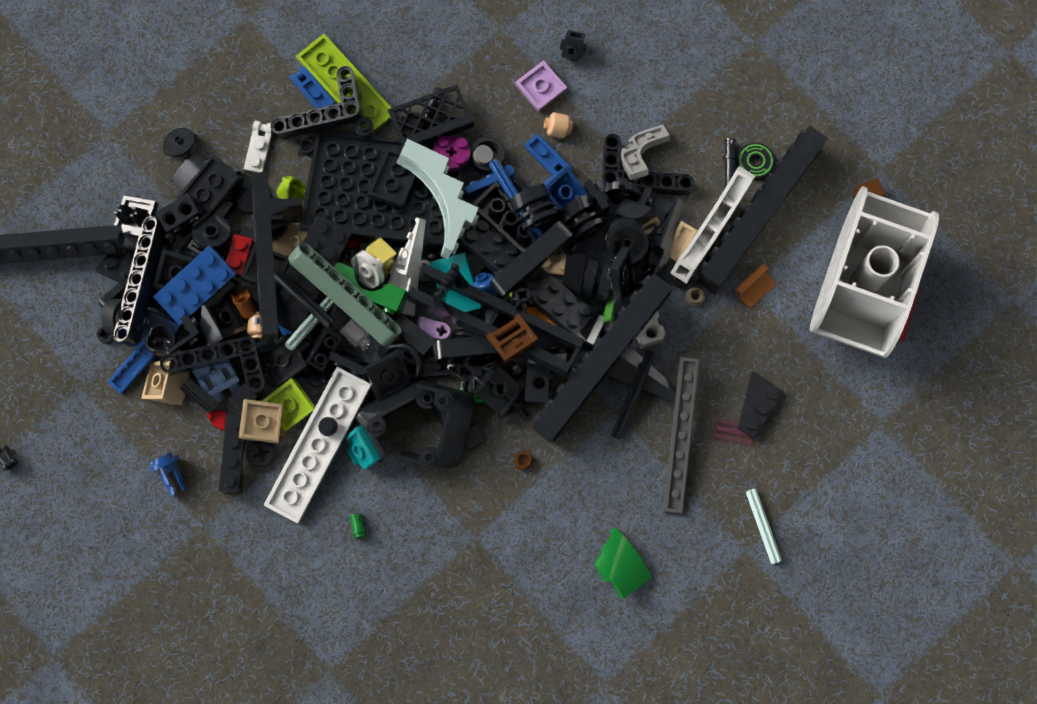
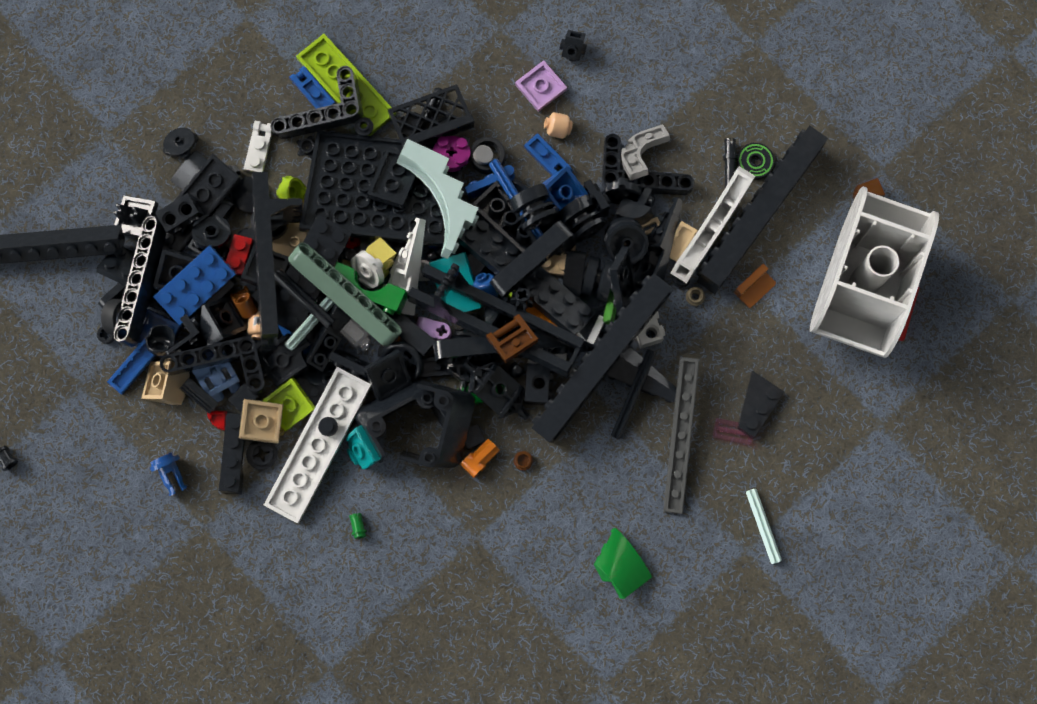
none -> orange piece [460,439,500,478]

